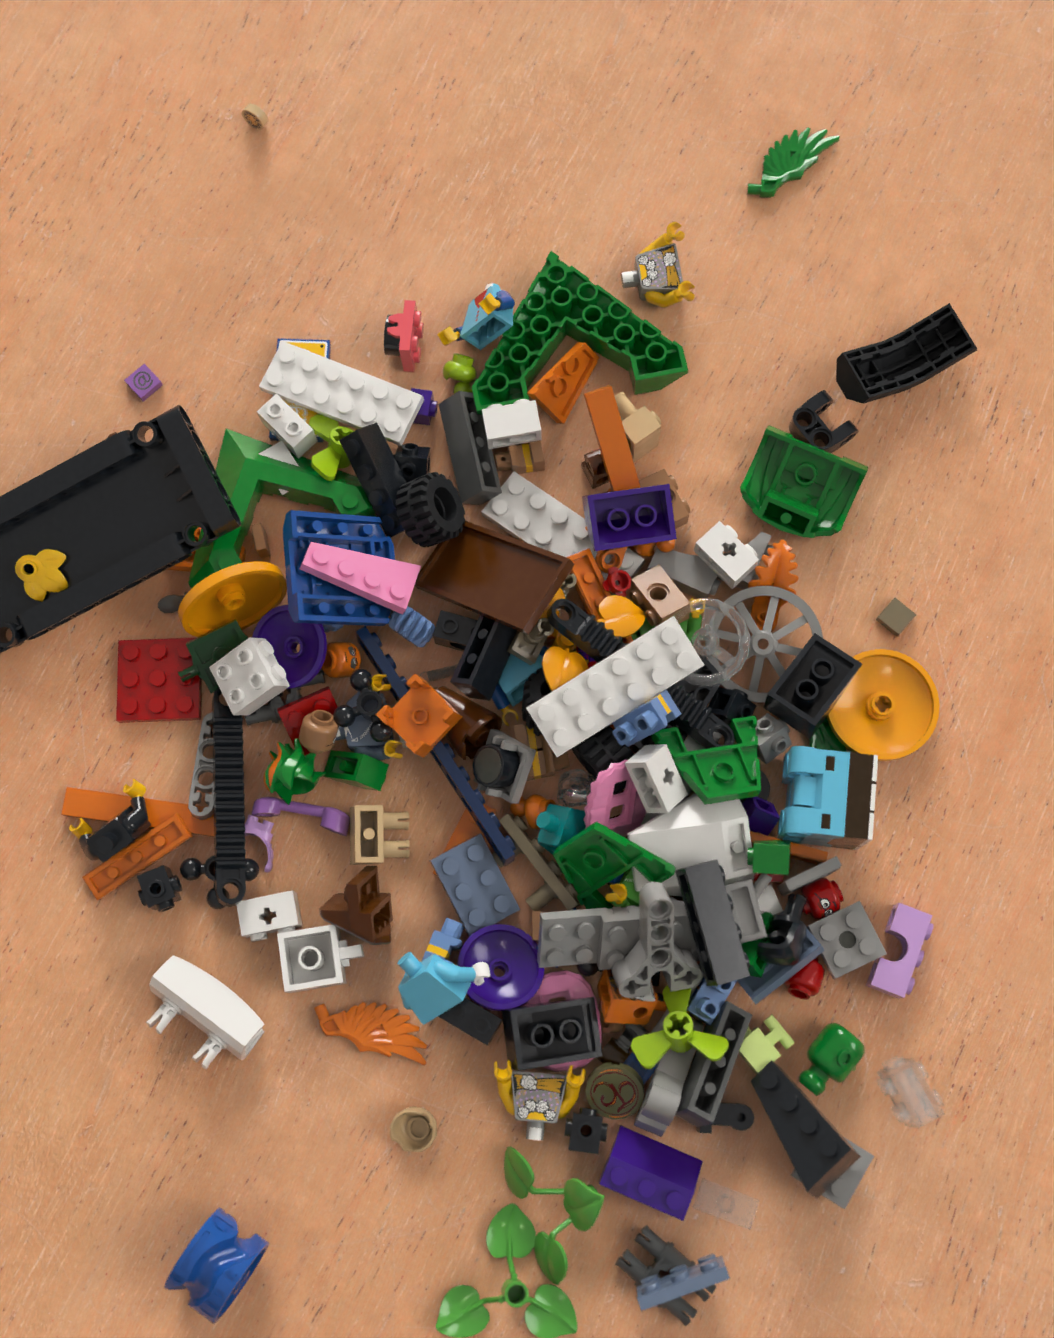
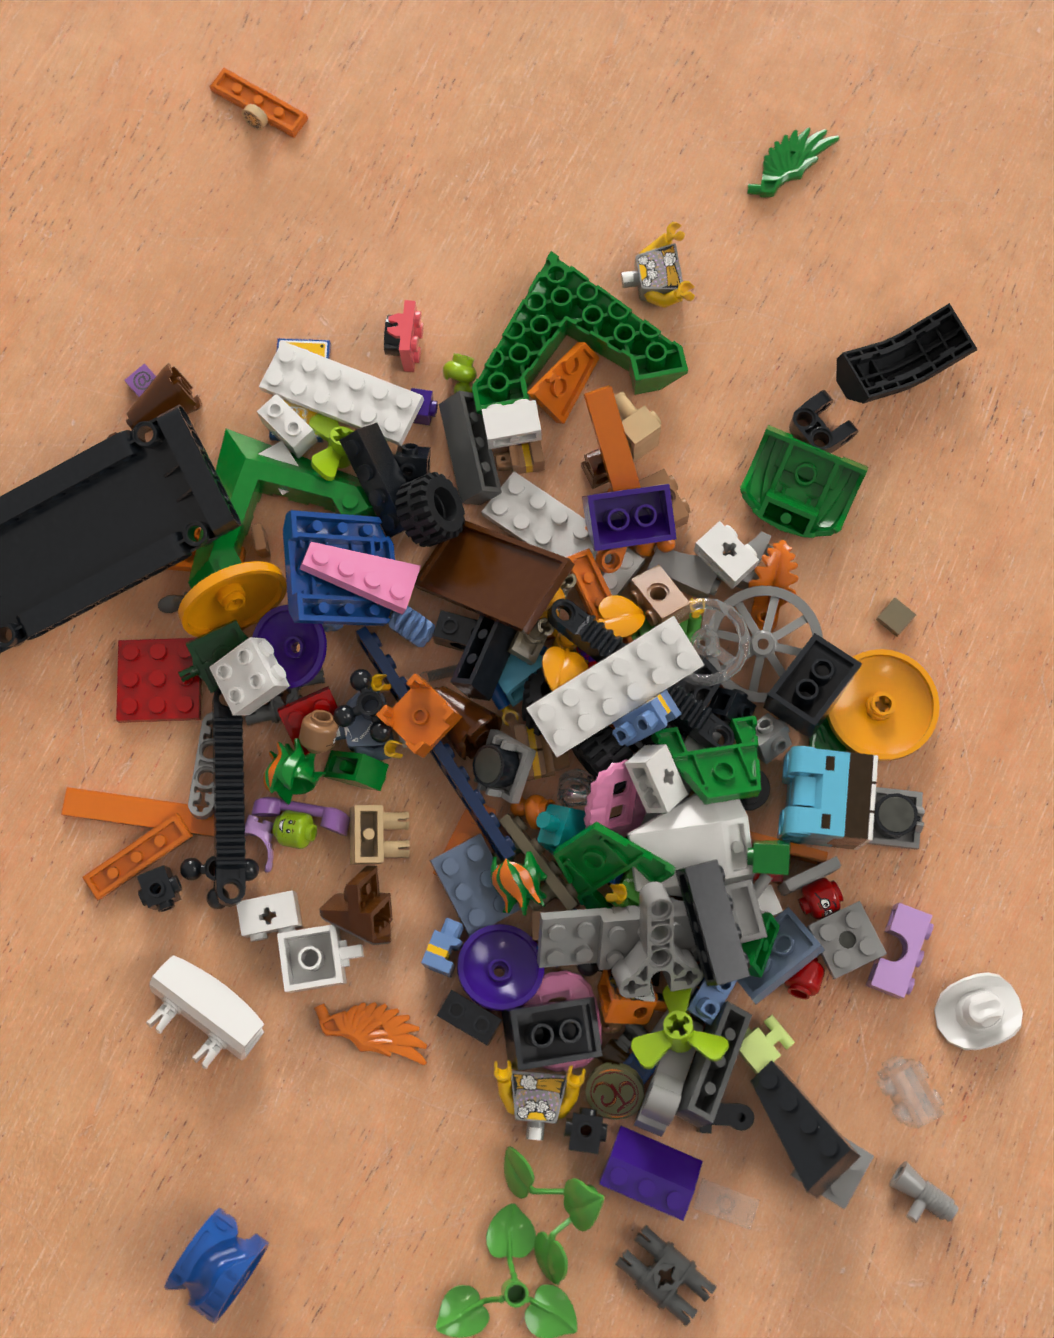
yellow plate [15,549,69,602] -> none
black torso [69,779,151,863] -> none
orange head [321,642,361,678] -> none
tan hair [390,1106,437,1152] -> none
medium azure torso [398,952,491,1025] -> none
medium azure torso [437,283,515,350] -> none
red plate [602,567,632,597] -> none
sand blue plate [637,1254,730,1311] -> none
dark purple plate [742,796,780,836] -> none
black piece [757,893,807,966] -> none
green piece [799,1023,865,1096] -> none
none -> reddish brown cone [126,363,203,433]
none -> orange tile [210,68,308,138]
none -> lime head [273,810,317,849]
none -> hair [491,851,547,916]
none -> piece [867,787,925,850]
none -> light grey piece [889,1161,959,1223]
none -> white hat [934,972,1023,1050]

